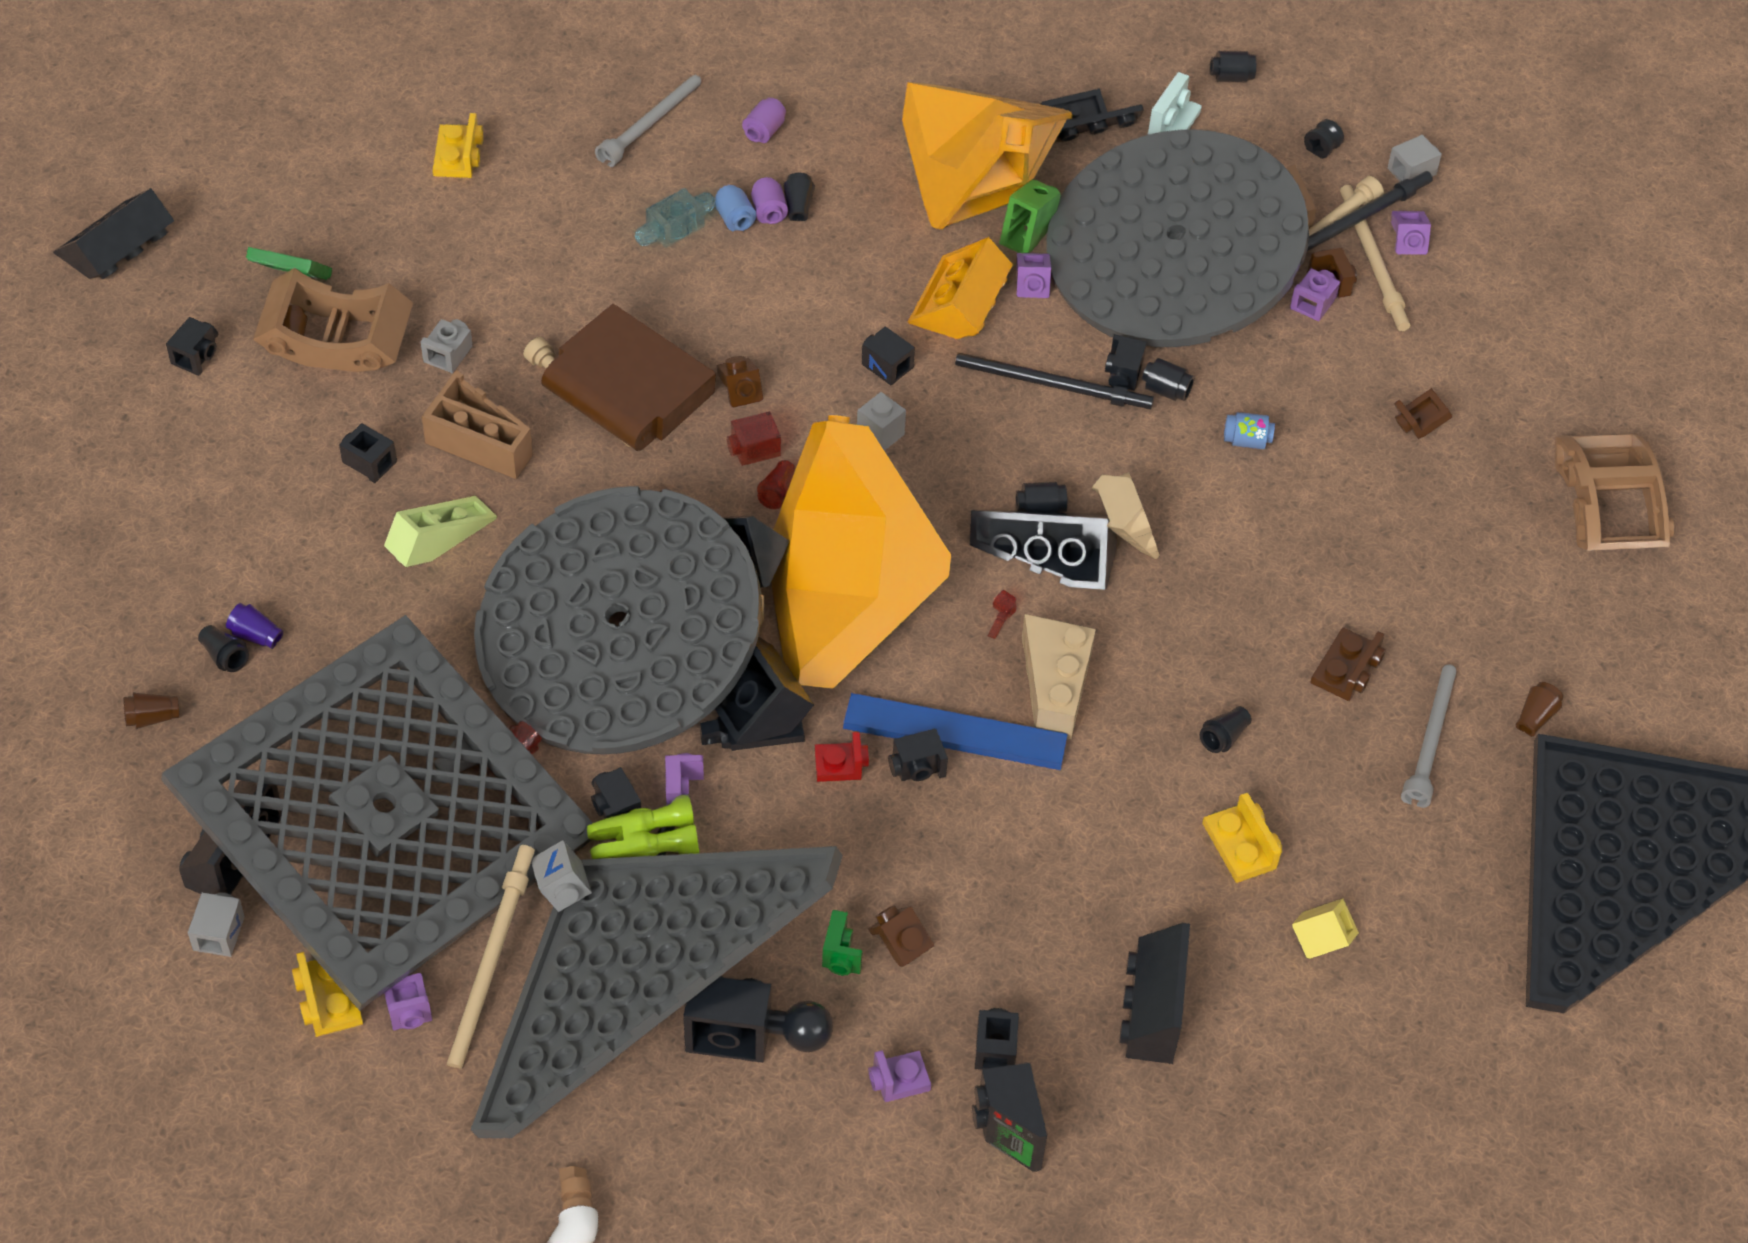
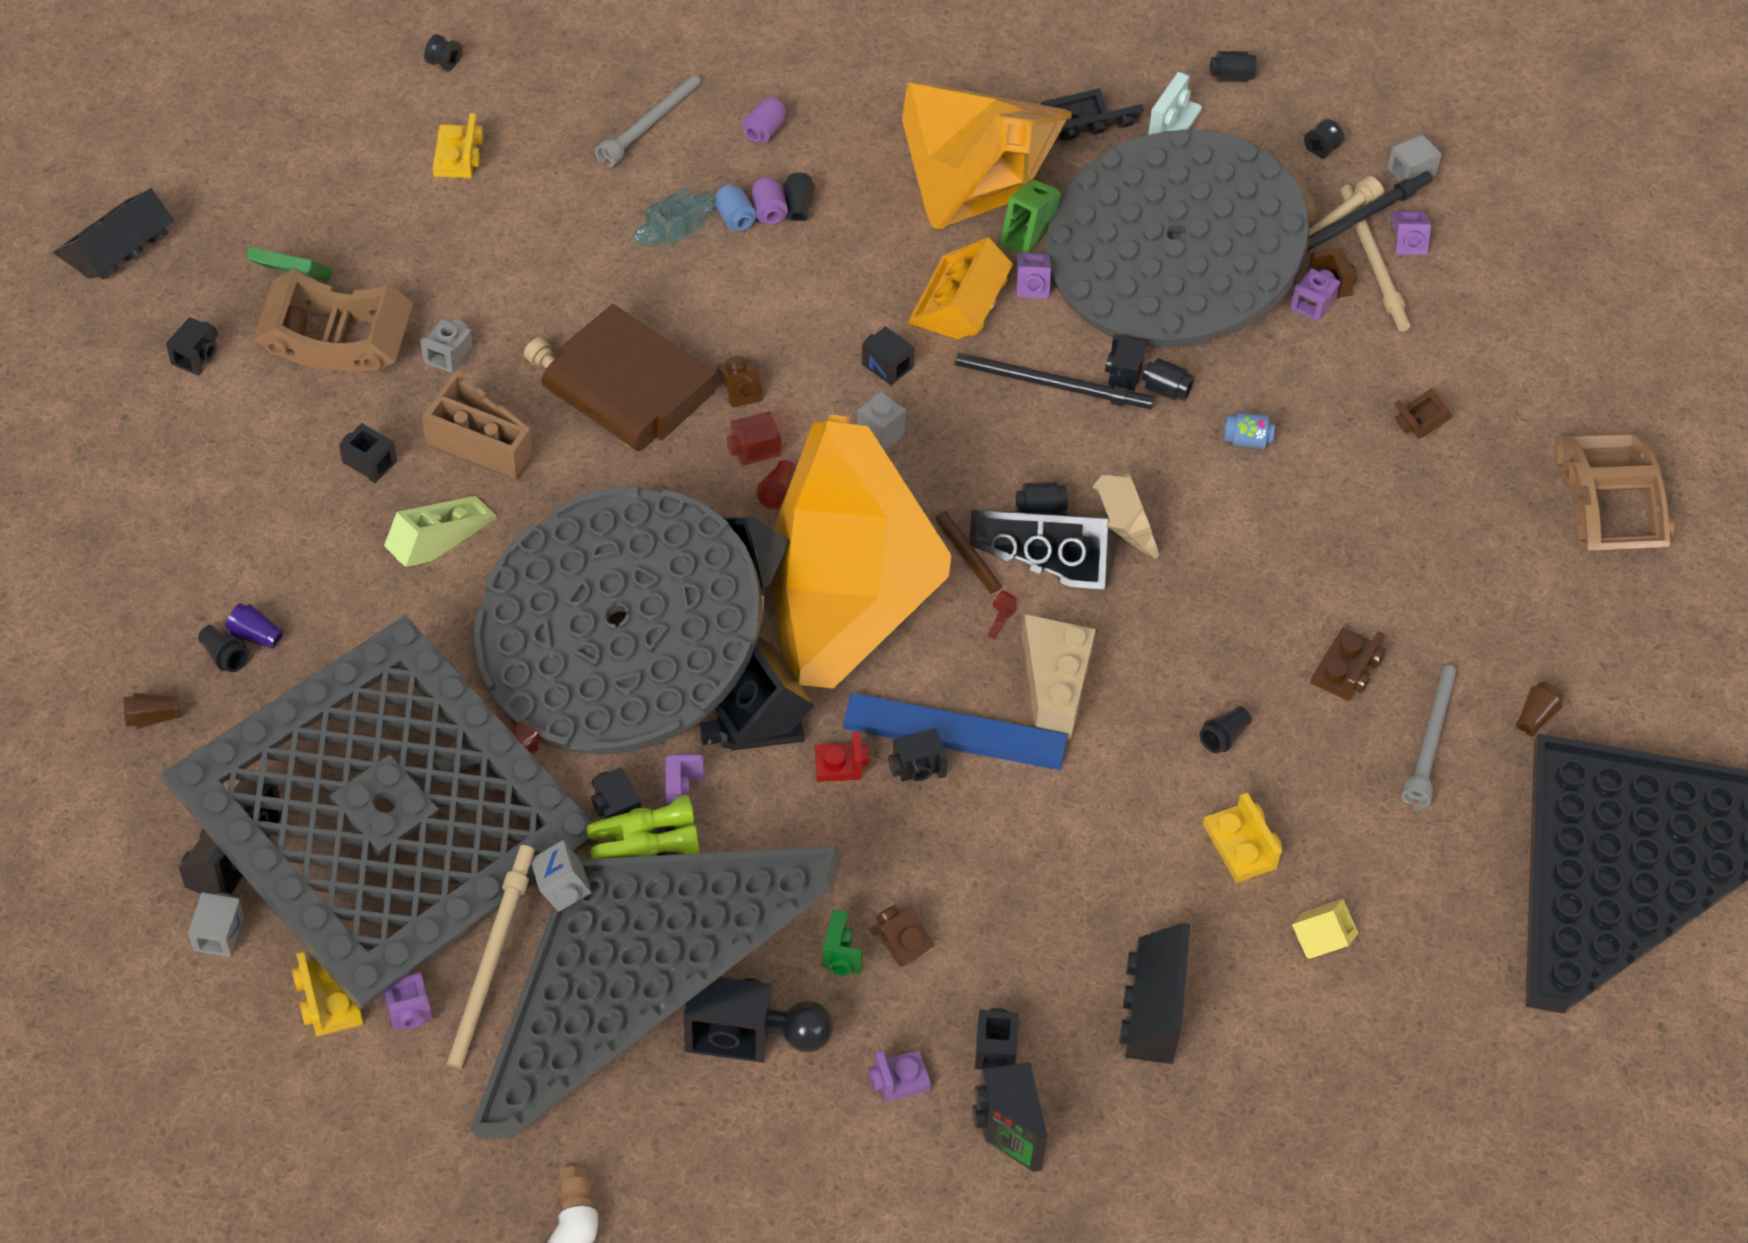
none -> black wheel [424,34,462,72]
none -> reddish brown bar [936,511,1002,594]

